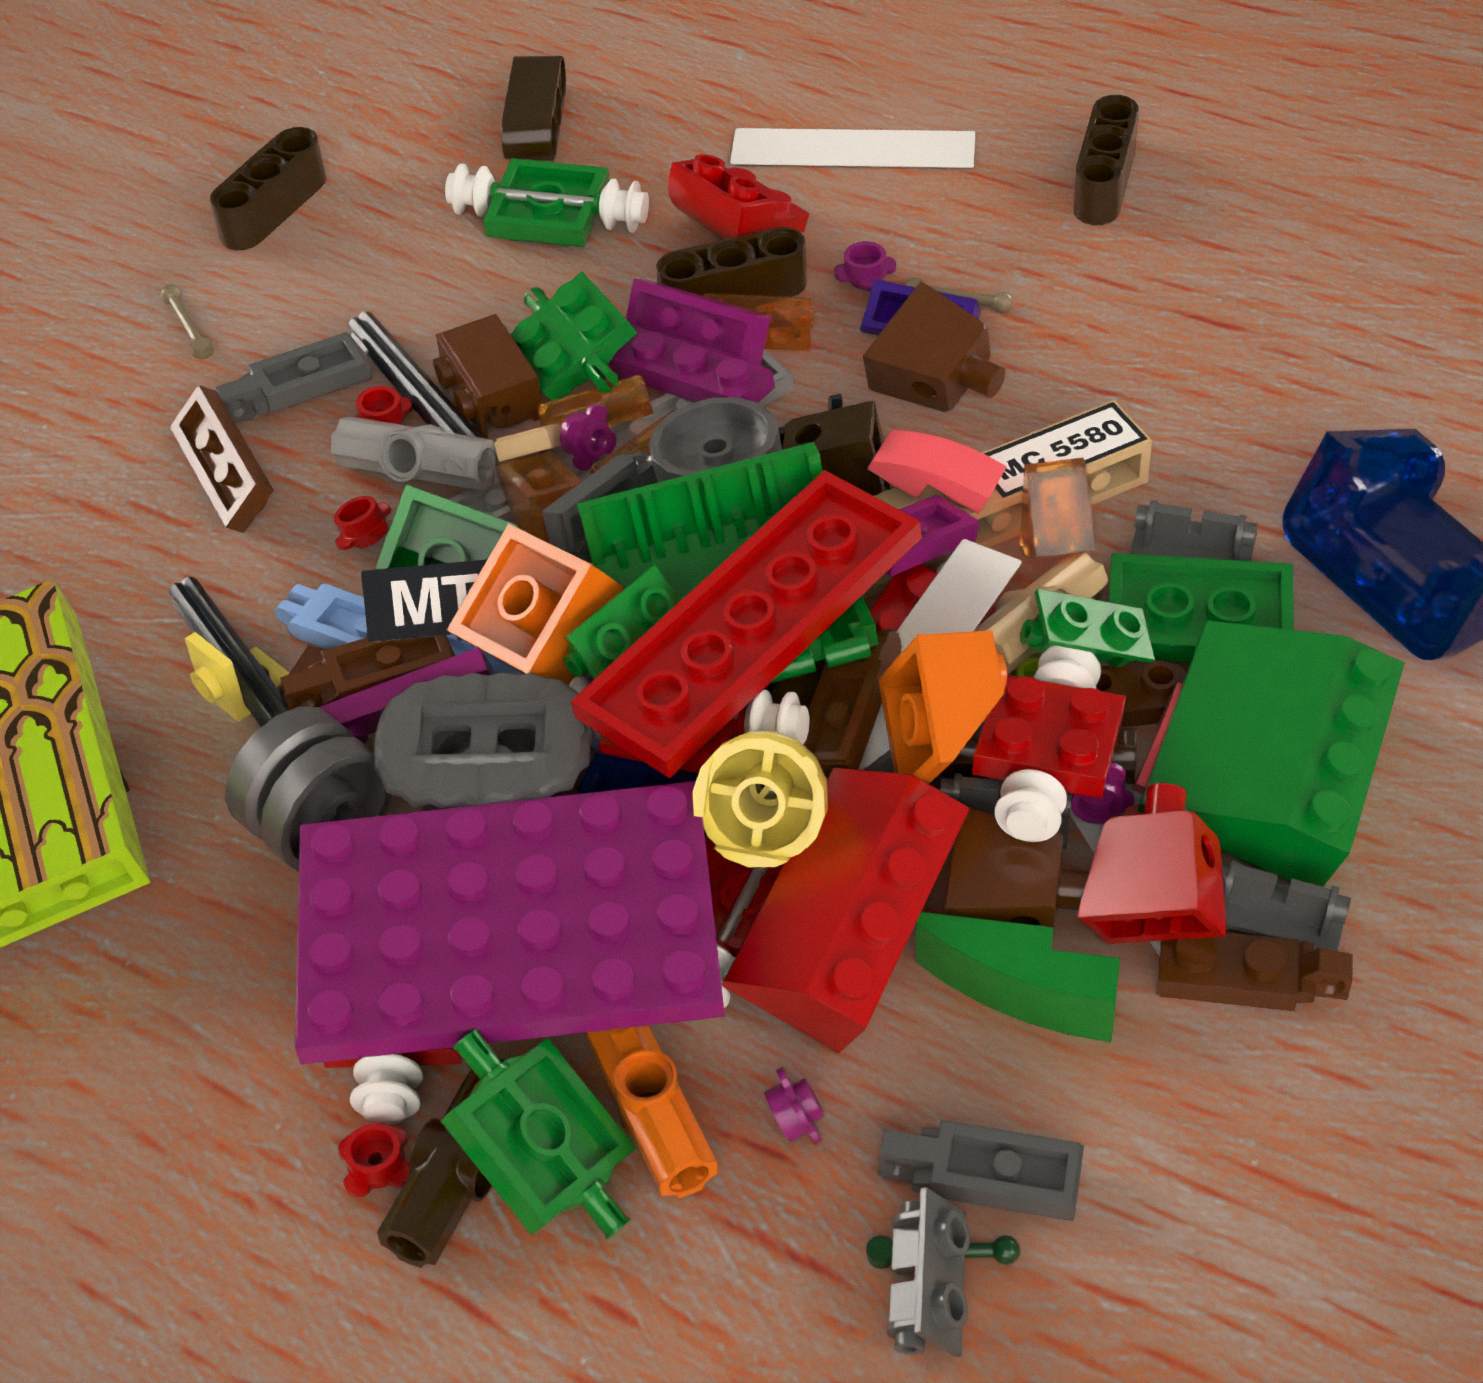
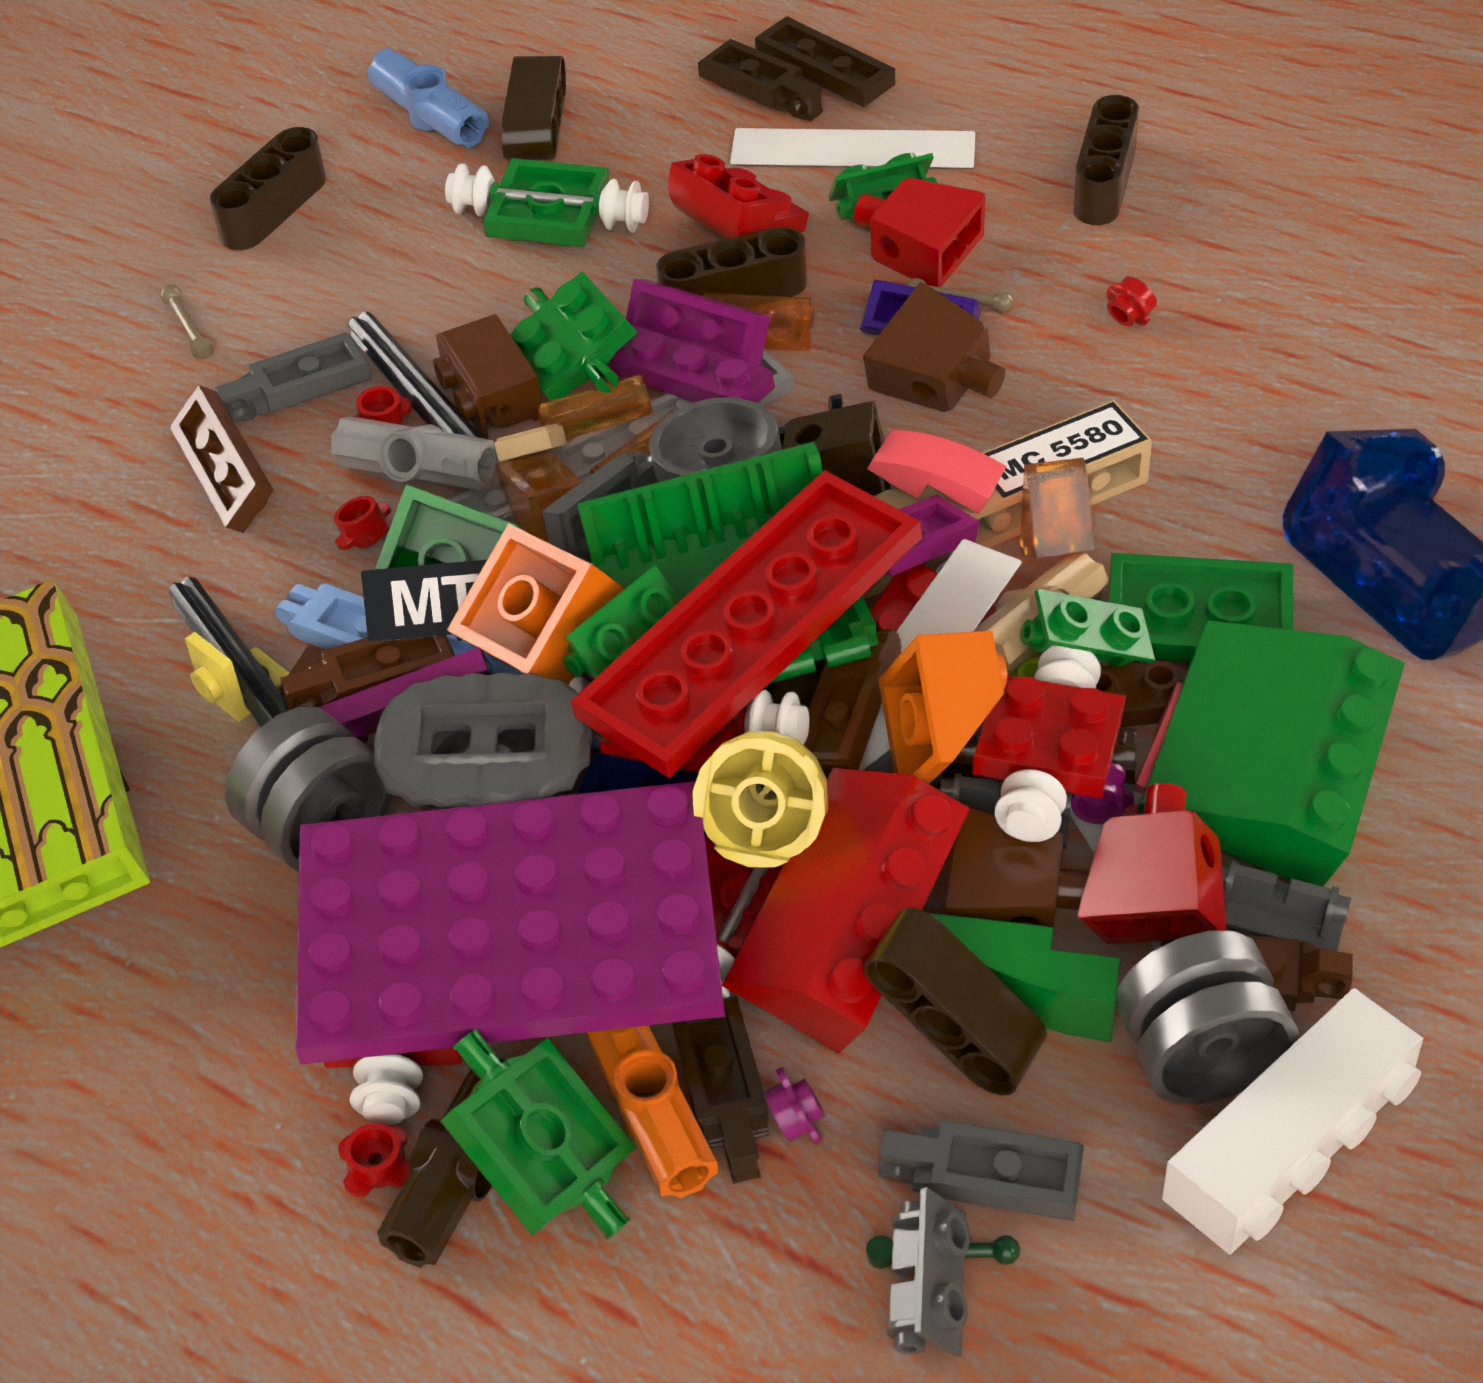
magenta plate [560,404,617,471] -> none
magenta plate [834,241,896,291] -> none
dark grey hinge [1130,500,1257,561] -> none
none -> medium blue piece [367,47,489,149]
none -> dark brown hinge [671,996,769,1184]
none -> dark brown hinge [698,39,823,121]
none -> dark brown plate [755,16,895,107]
none -> green hinge [828,153,937,223]
none -> red torso [853,178,985,287]
none -> dark brown beam [864,908,1047,1095]
none -> red plate [1106,276,1157,326]
none -> flat silver wheel [1115,931,1299,1104]
none -> white brick [1162,988,1423,1255]

